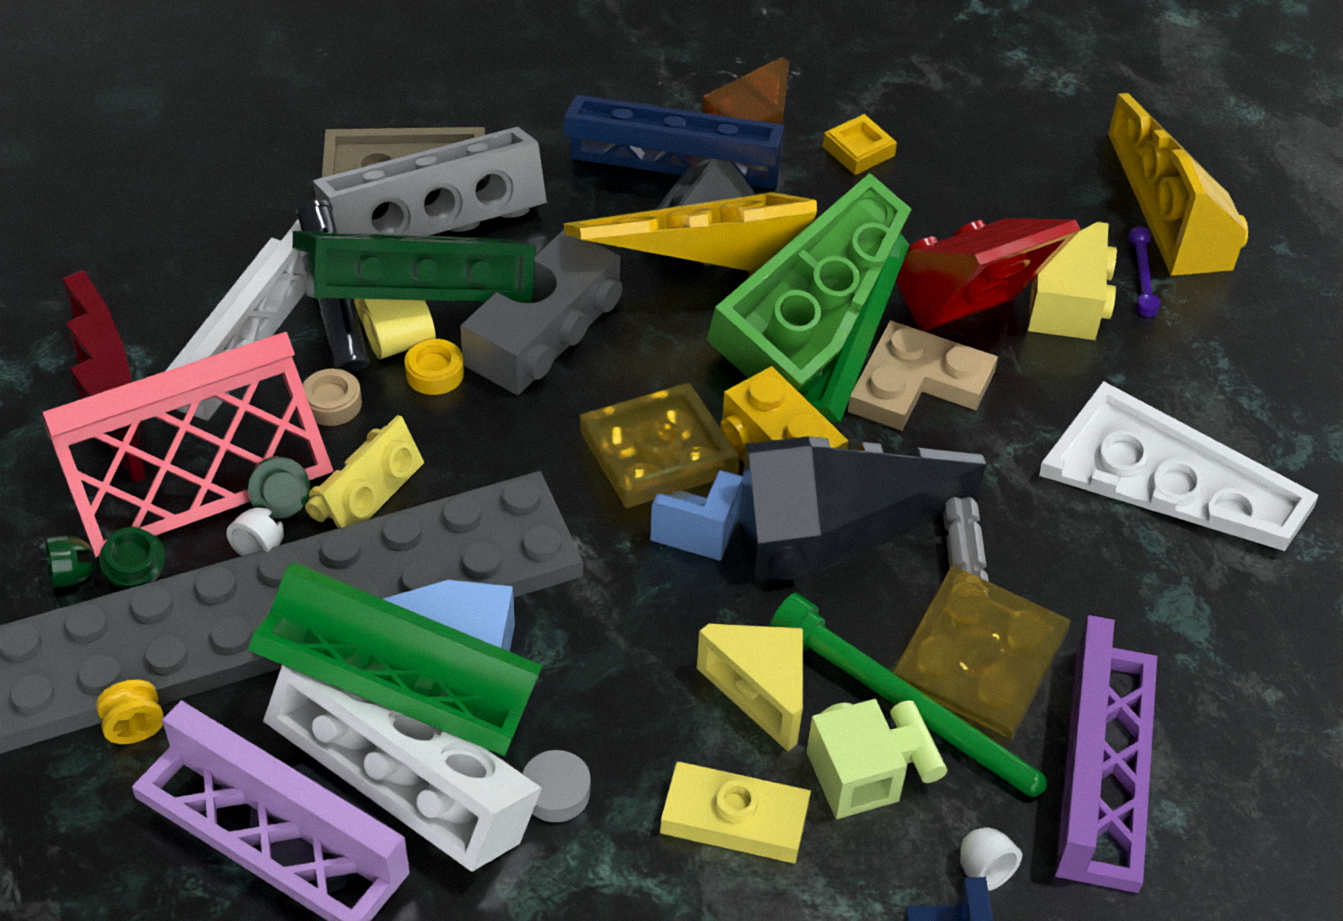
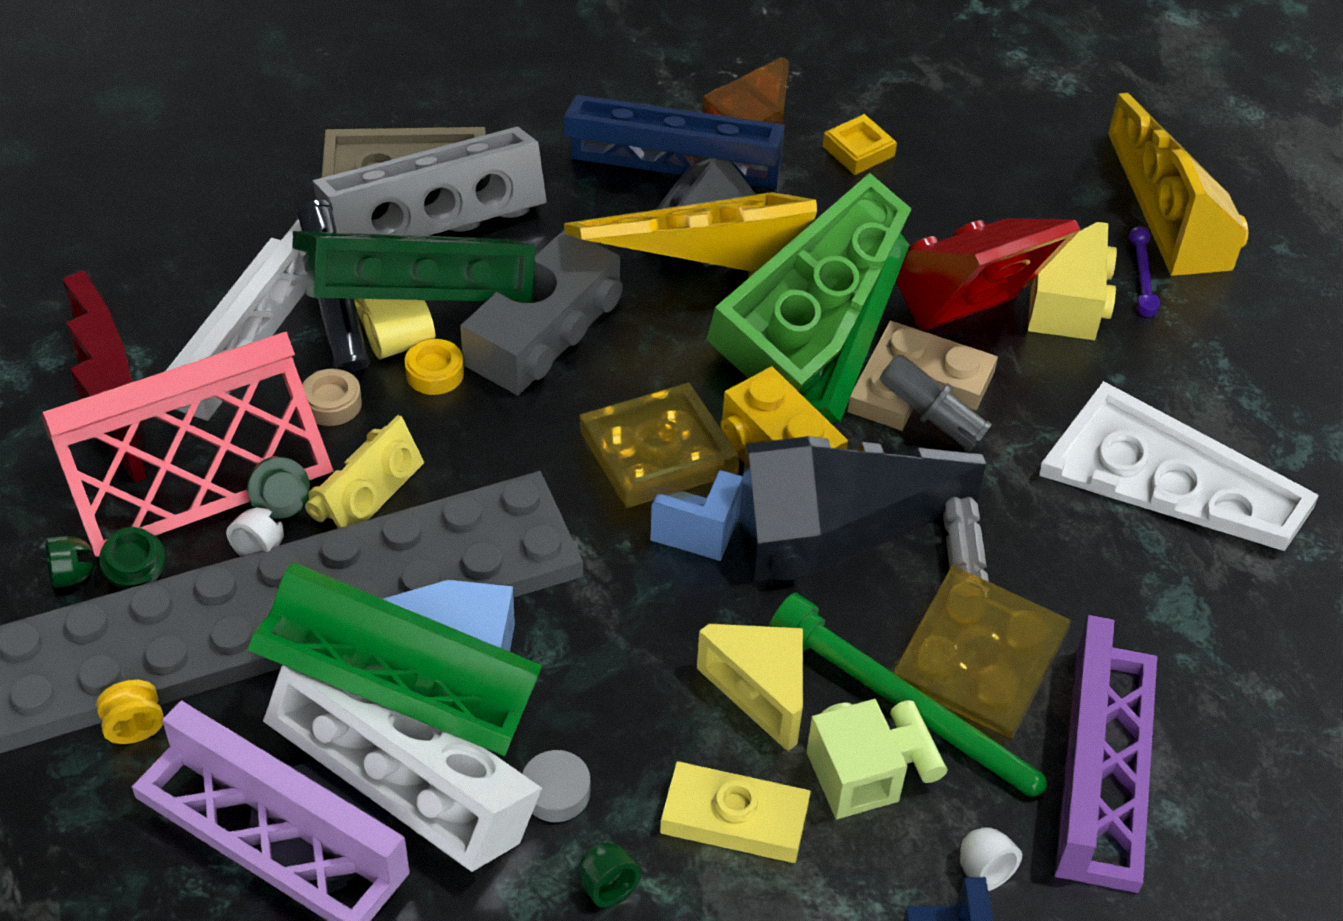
none -> dark green hinge [579,843,642,907]
none -> dark grey axle [880,354,992,453]

